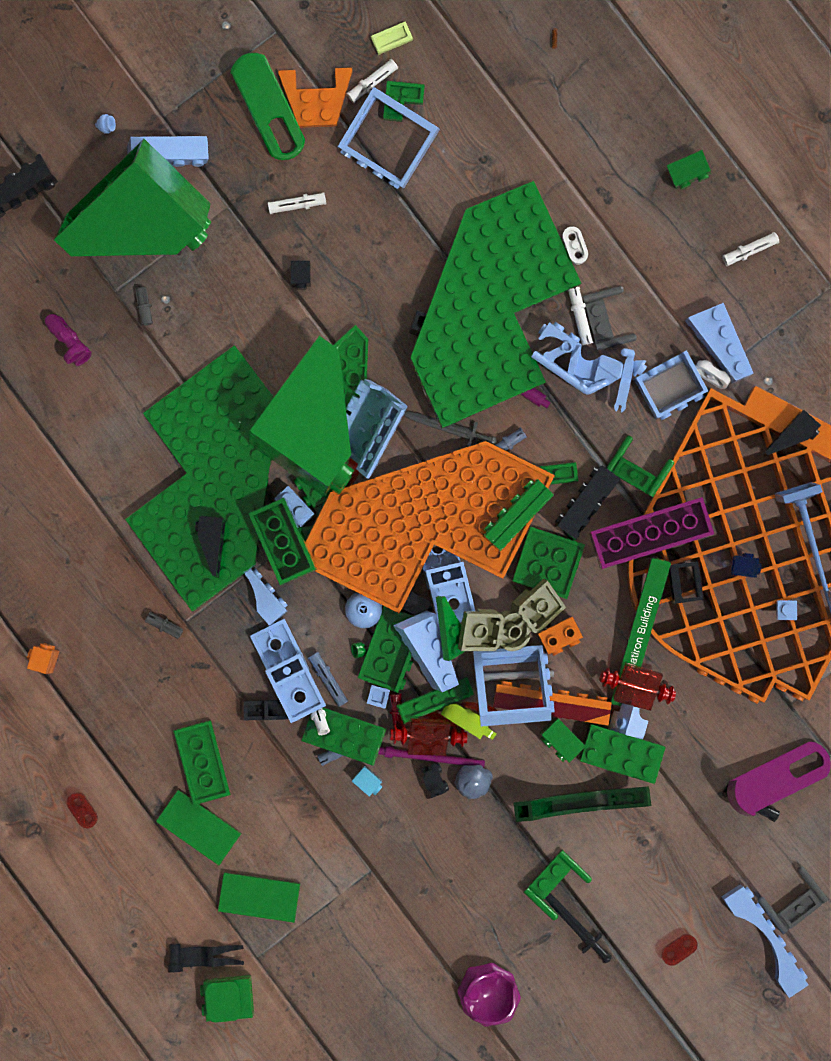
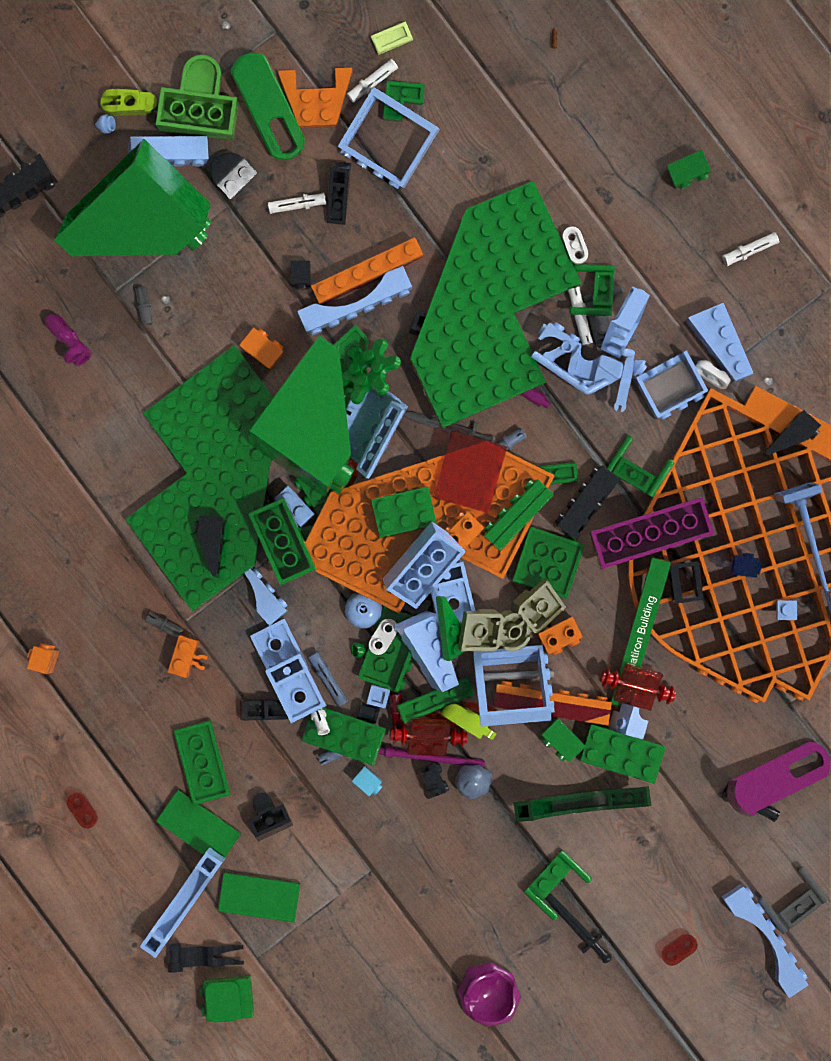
none -> lime piece [100,89,159,116]
none -> light blue arch [140,848,226,958]
none -> bright green brick [156,55,239,141]
none -> orange brick [168,635,209,678]
none -> slope [210,152,257,199]
none -> orange brick [239,327,285,371]
none -> black brick [248,793,293,842]
none -> light blue arch [298,266,412,336]
none -> orange brick [311,237,423,305]
none -> black slope [326,161,351,225]
none -> green plate [342,339,401,404]
none -> black bush [357,703,380,724]
none -> white plate [369,619,398,655]
none -> green brick [371,487,437,538]
none -> light blue slope [383,521,466,609]
none -> clear red piece [433,431,507,514]
none -> orange brick [445,512,484,549]
none -> green plate [569,264,615,316]
none -> light blue window [601,286,650,358]

